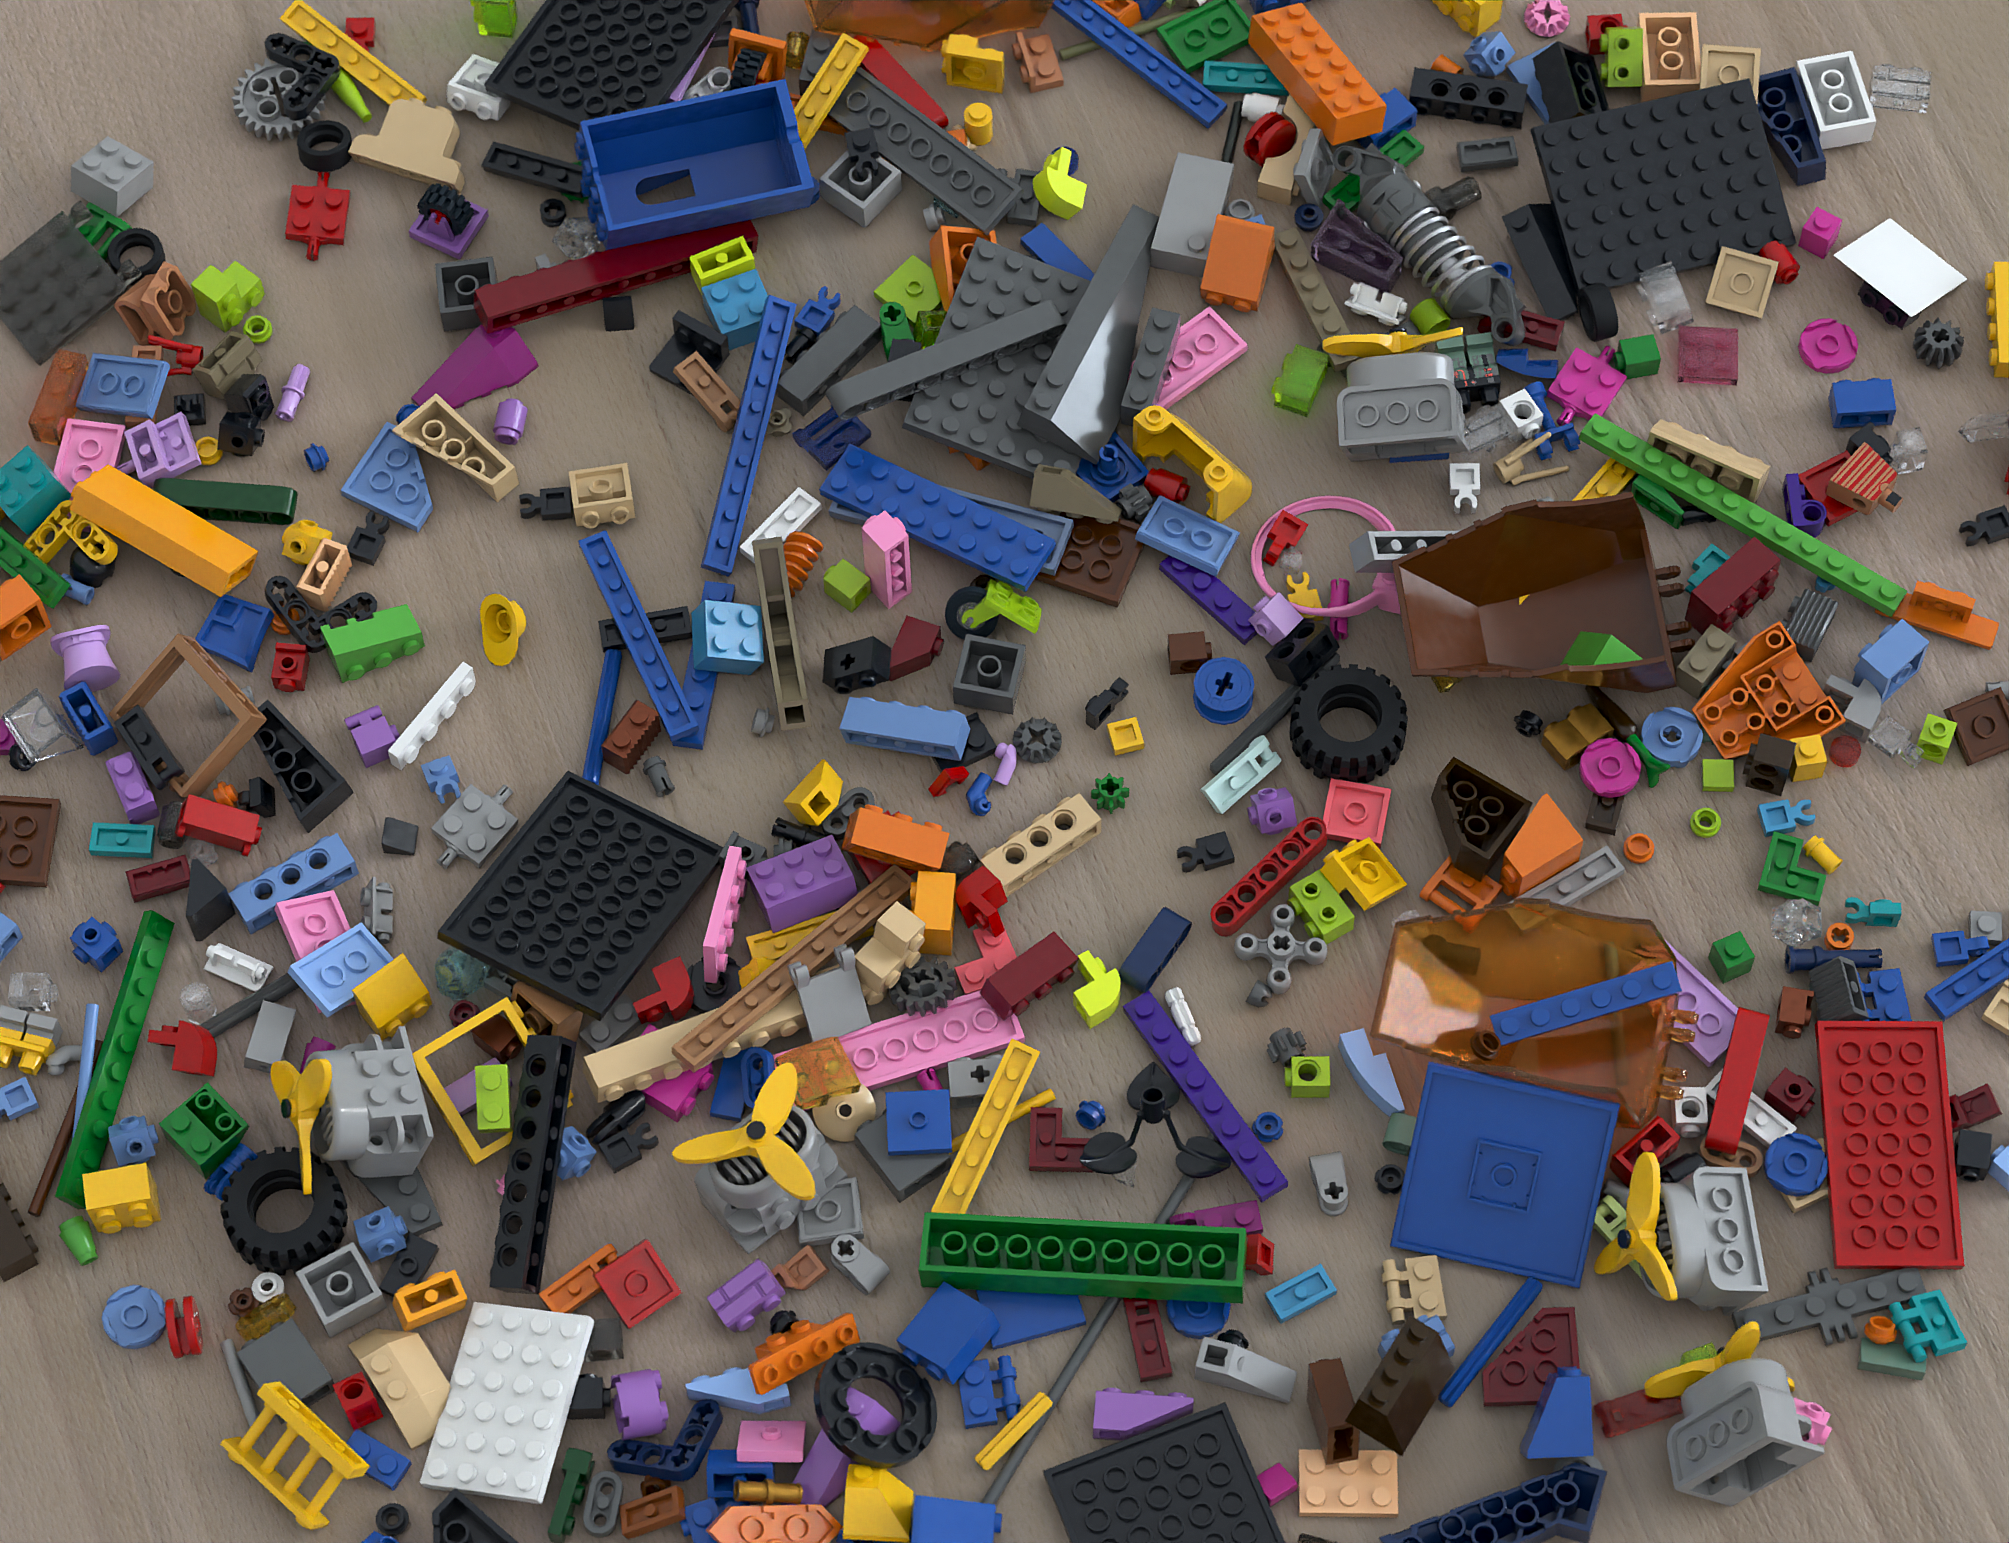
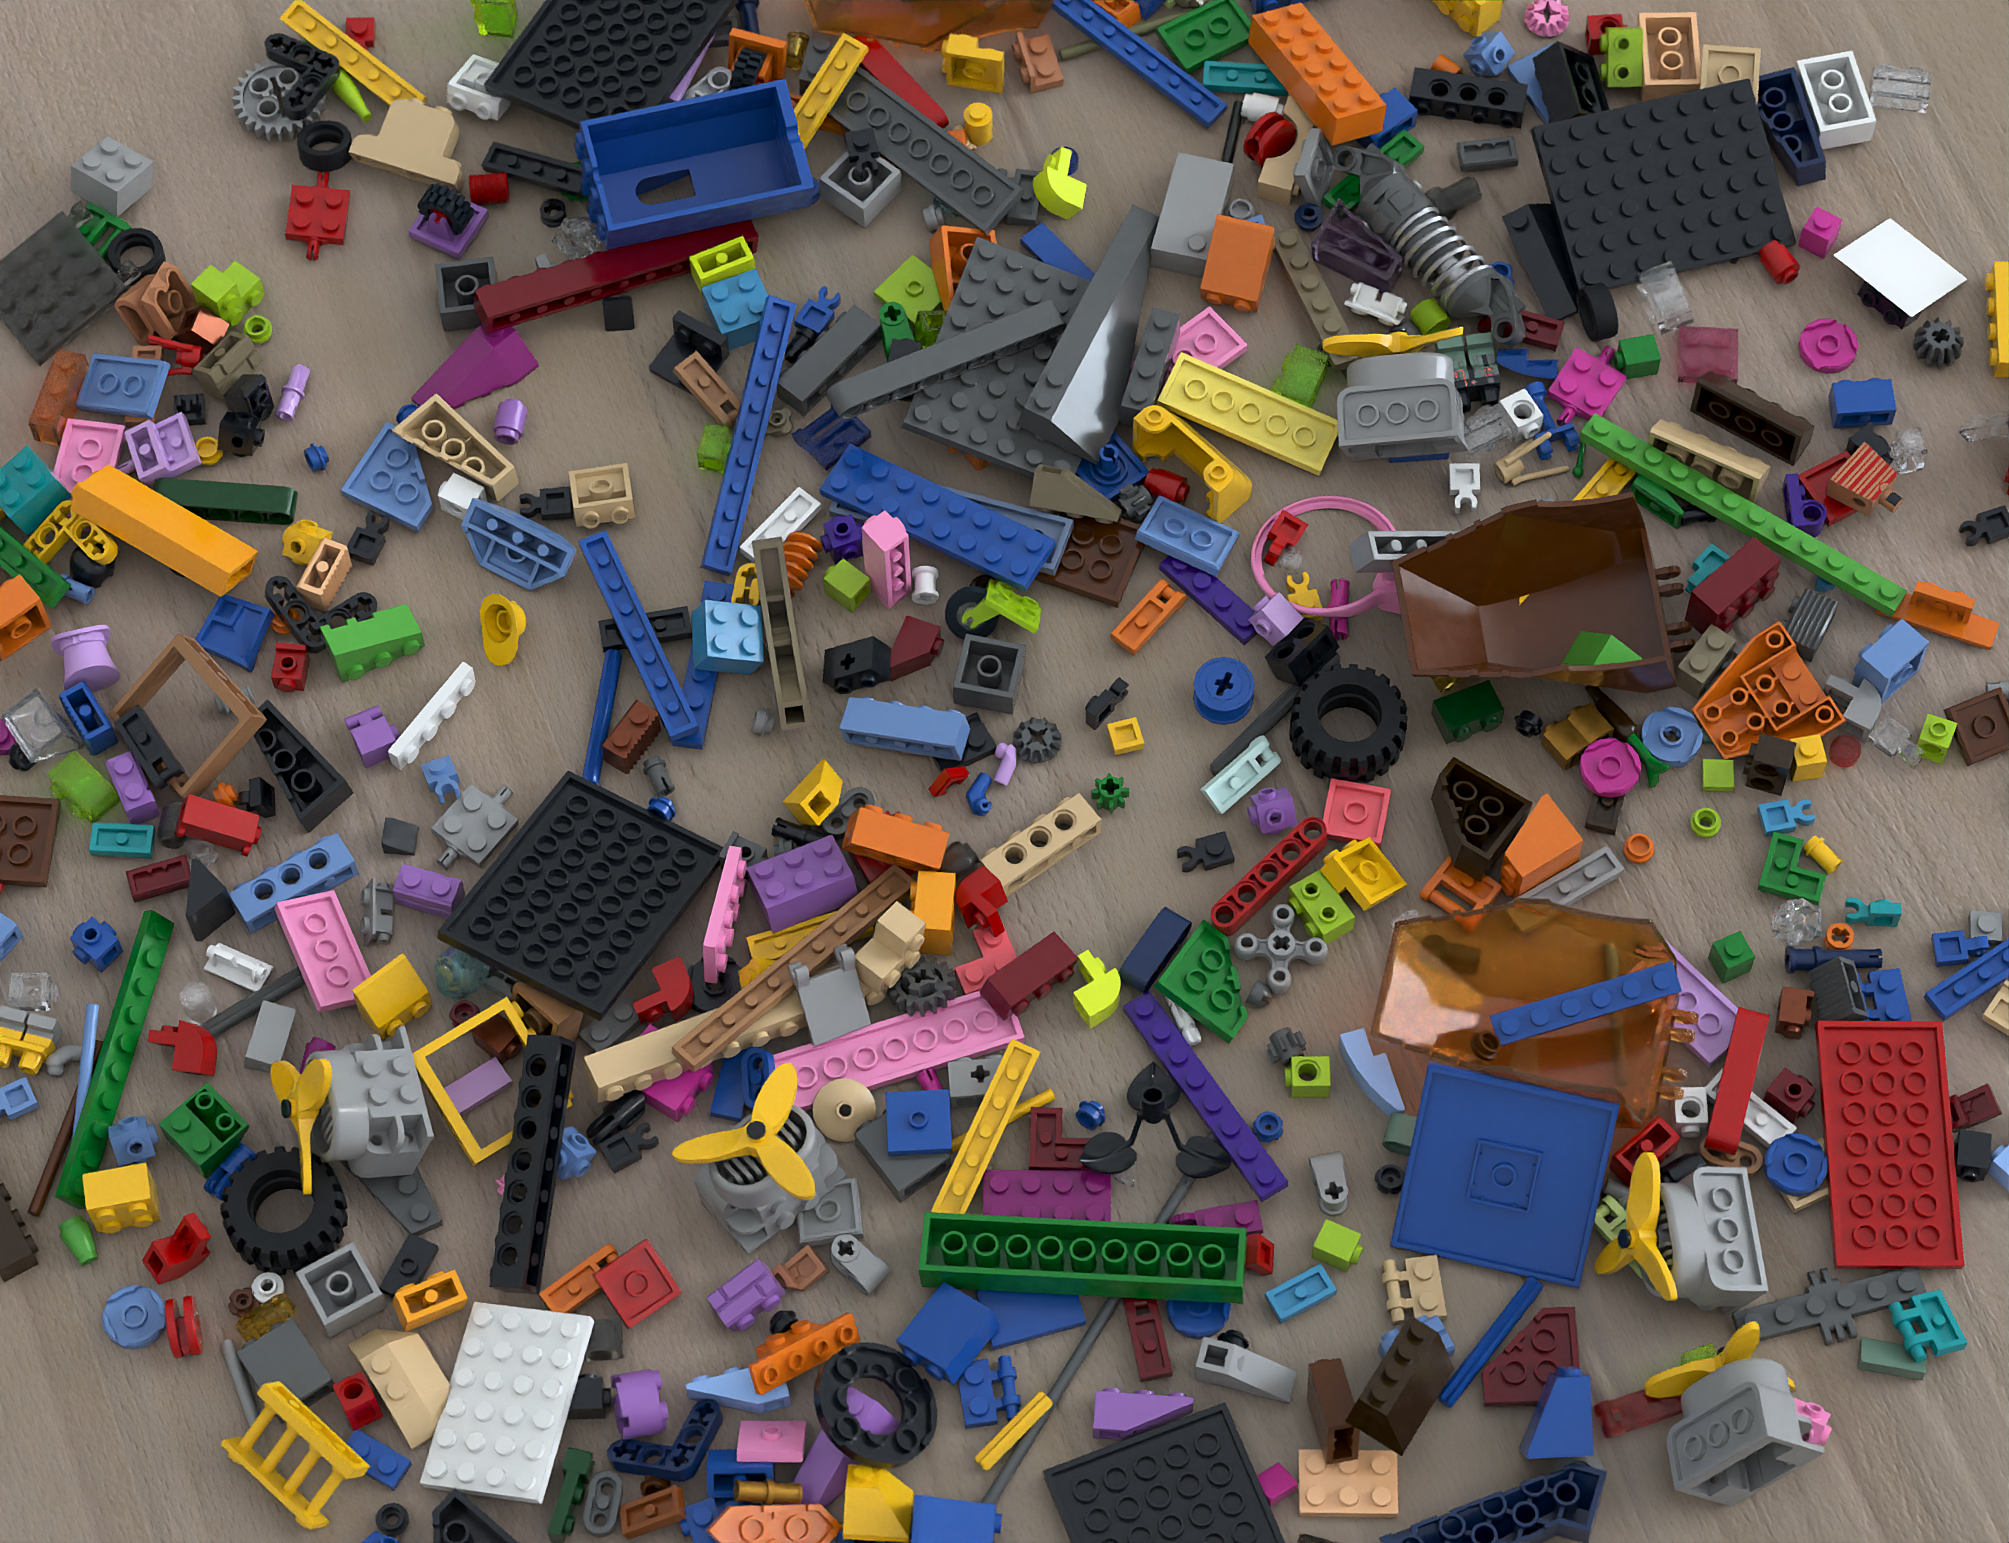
light blue plate [287,922,393,1018] -> none
medium blue brick [353,1206,408,1262] -> none
lime brick [475,1064,513,1133] -> none
clear yellow slope [775,1036,861,1110] -> none
reddish brown brick [1167,631,1212,675] -> none
tan plate [1705,246,1779,319] -> none
orange plate [1864,1316,1897,1345] -> none
none -> clear neon green brick [47,750,120,825]
none -> red brick [142,1212,211,1285]
none -> copper brick [176,306,229,354]
none -> medium lavender brick [393,864,465,918]
none -> white brick [438,473,487,520]
none -> medium blue wedge [461,498,577,591]
none -> red piece [469,172,509,205]
none -> blue plate [647,797,676,821]
none -> clear neon green brick [697,424,731,473]
none -> yellow beam [731,563,760,606]
none -> dark purple brick [820,514,863,565]
none -> white bush [912,566,939,605]
none -> magenta plate [983,1170,1111,1221]
none -> orange plate [1111,579,1187,656]
none -> green plate [1154,920,1248,1044]
none -> light yellow plate [1157,352,1338,476]
none -> lime brick [1312,1219,1364,1273]
none -> dark green brick [1431,680,1504,744]
none -> green hinge [1572,423,1587,478]
none -> dark brown slope [1690,371,1815,467]

